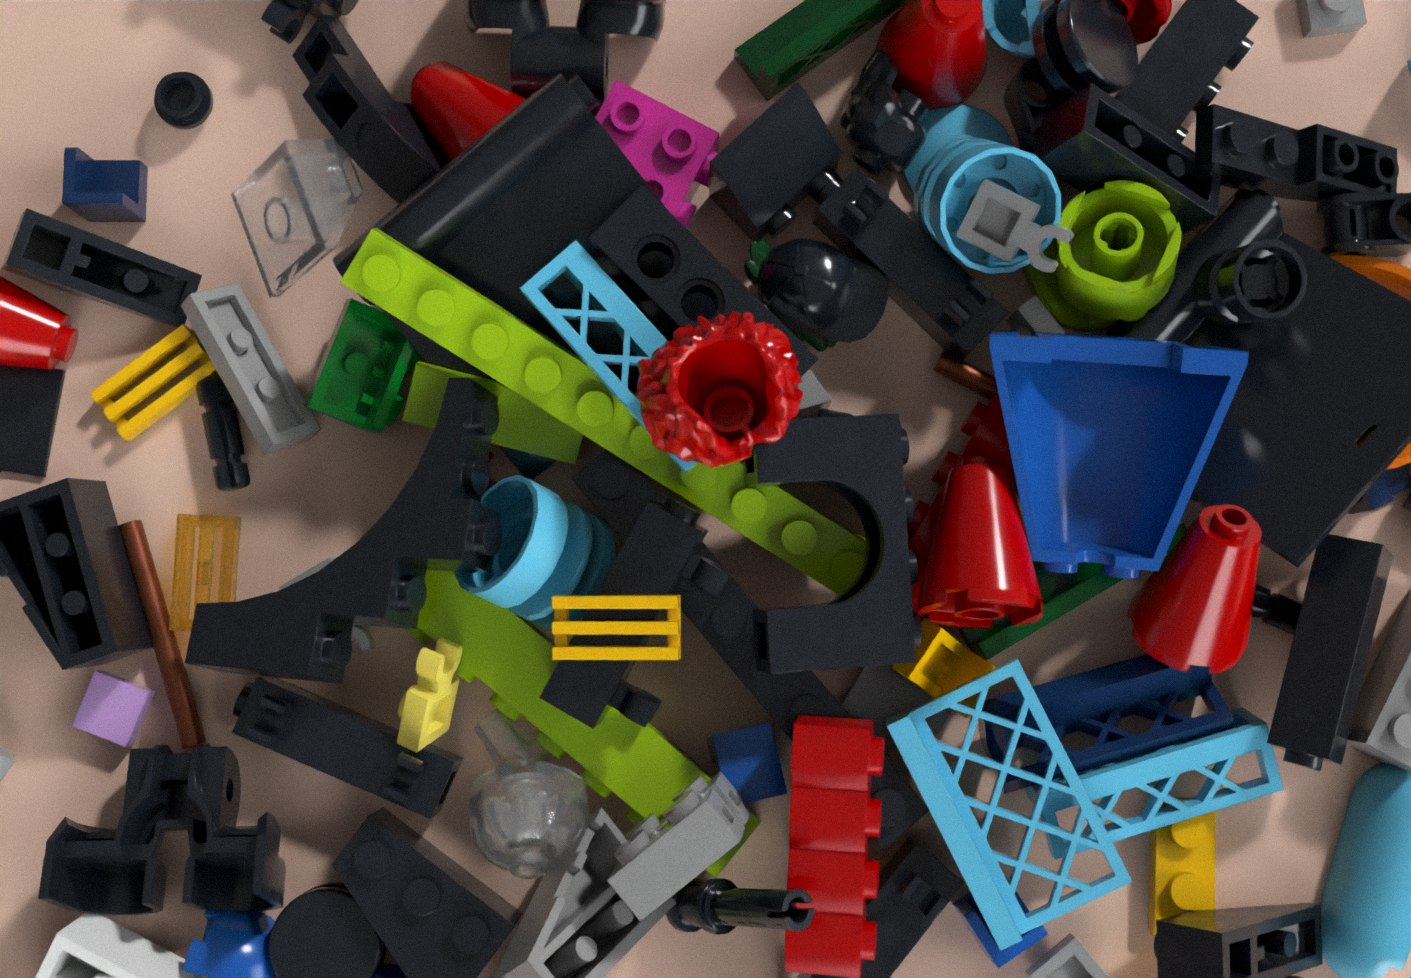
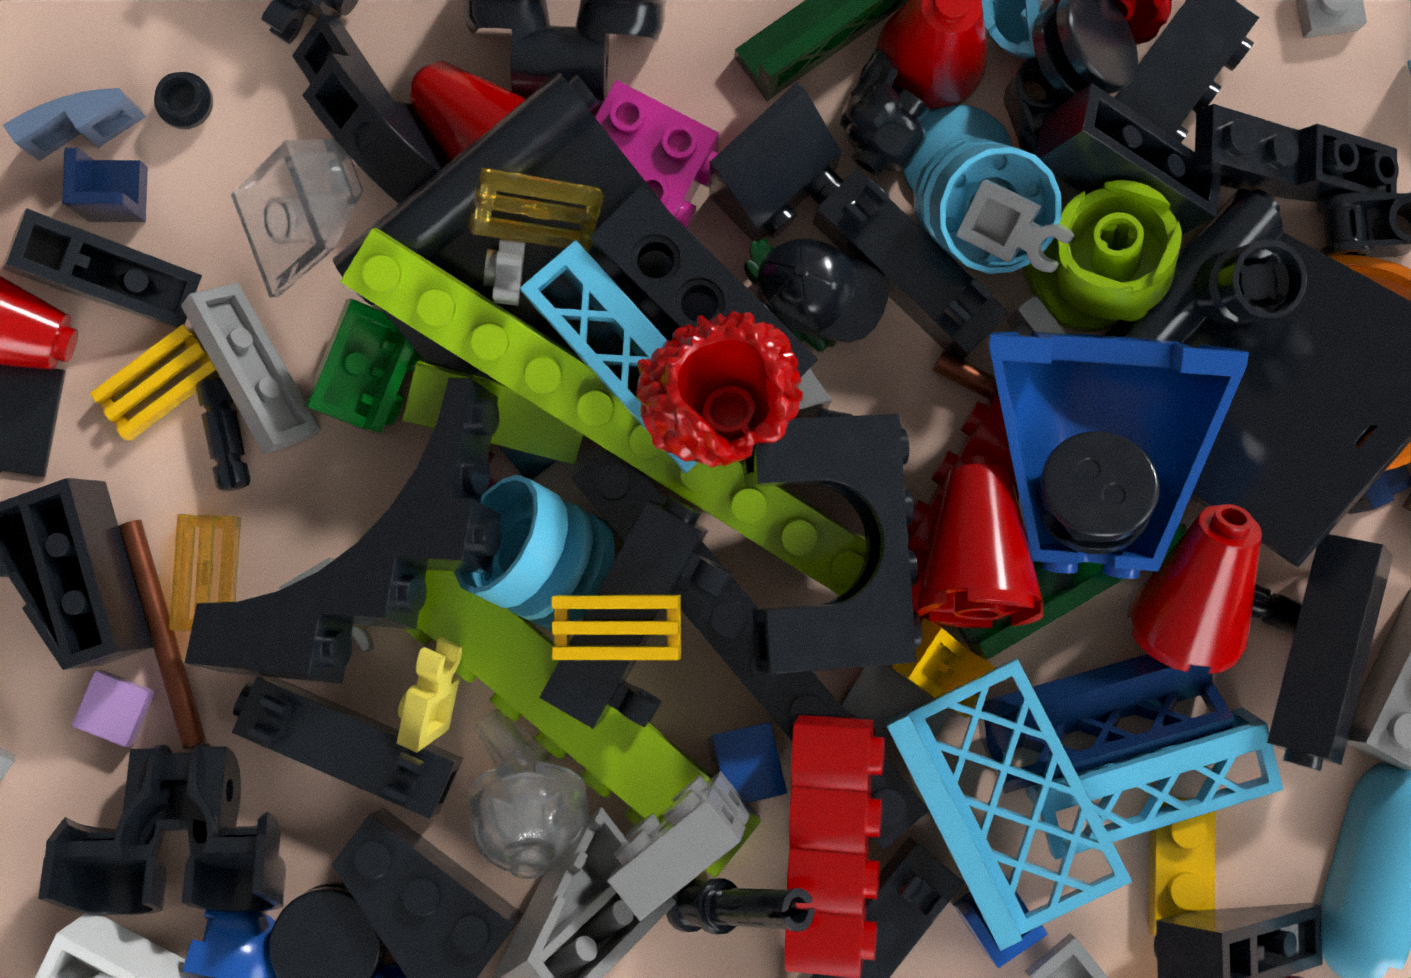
none -> sand blue slope [3,88,146,161]
none -> clear yellow tile [468,168,604,252]
none -> light grey plate [484,236,526,306]
none -> black head [1036,431,1160,555]

